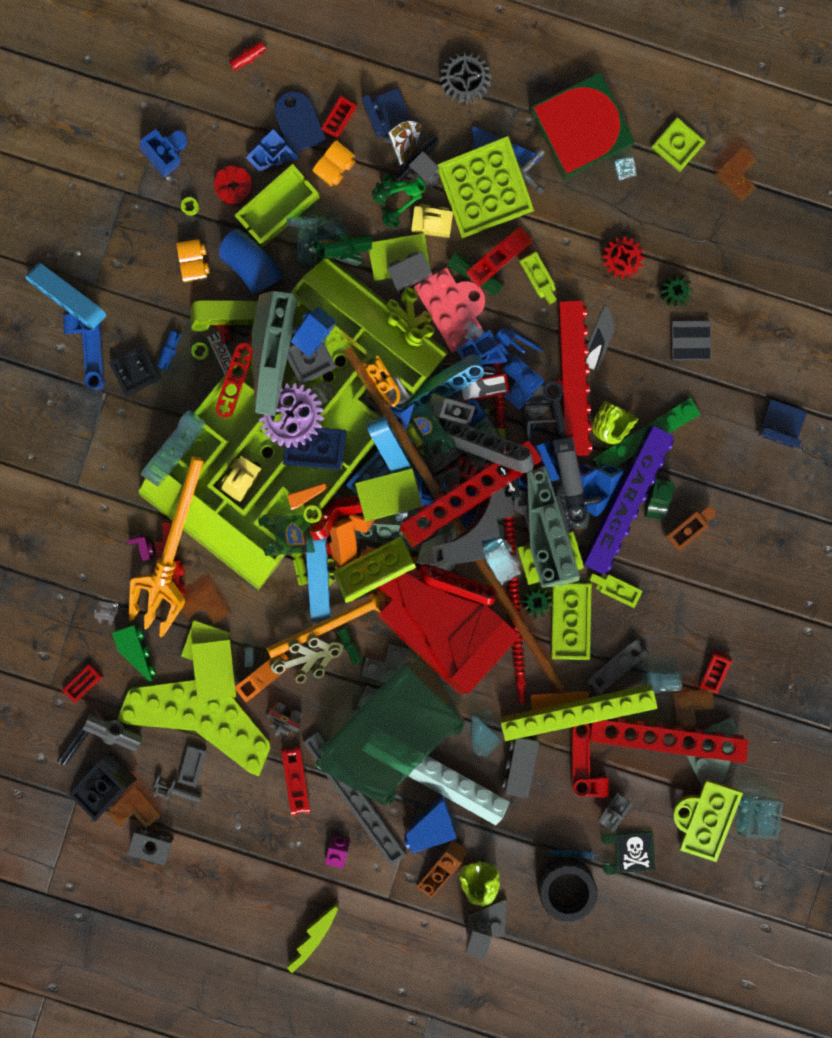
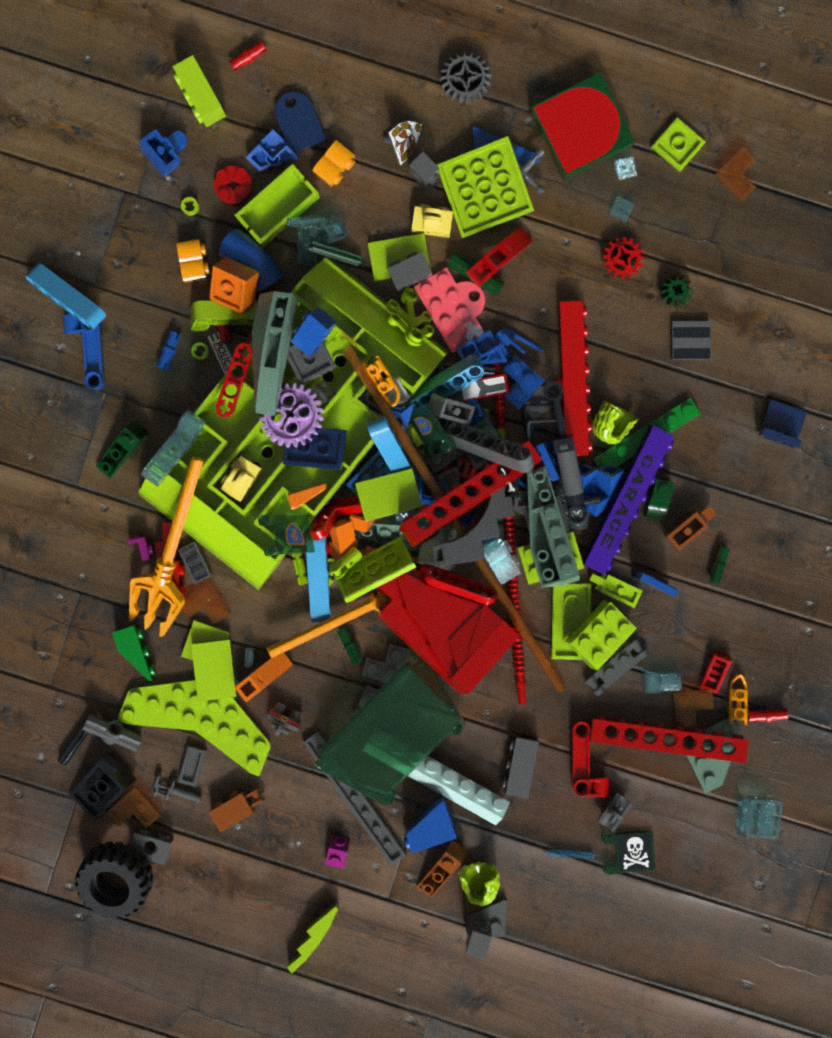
red tile [62,663,103,704] -> none
clear tile [94,601,118,625] -> none
black plate [109,345,161,397] -> none
olive plant [269,634,343,684] -> none
red plate [281,745,311,816] -> none
lime bush [303,505,322,523] -> none
dark green piece [316,234,373,259] -> none
red slope [321,95,358,139] -> none
dark blue bracket [362,88,411,139] -> none
plant [372,173,425,228] -> none
black axle [394,135,439,181] -> none
clear light blue slope [471,712,502,758] -> none
lime brick [501,684,658,741] -> none
lime hinge [519,251,557,305] -> none
dark green gear [520,586,553,619] -> none
orange slope [530,690,589,710] -> none
black tyre [537,857,598,922] -> none
sticker [585,306,615,371] -> none
lime plate [673,779,743,862] -> none
none -> black tyre [75,841,154,919]
none -> dark green slope [96,421,150,479]
none -> lime brick [172,55,226,128]
none -> tile [178,541,212,584]
none -> dark orange brick [208,788,265,832]
none -> orange container [210,257,259,314]
none -> lime bar [329,546,363,579]
none -> lime brick [565,600,637,671]
none -> clear light blue tile [609,196,635,222]
none -> blue tile [632,570,679,597]
none -> dark green axle [709,546,730,585]
none -> light orange piece [729,674,748,725]
none -> red pin [748,708,788,723]

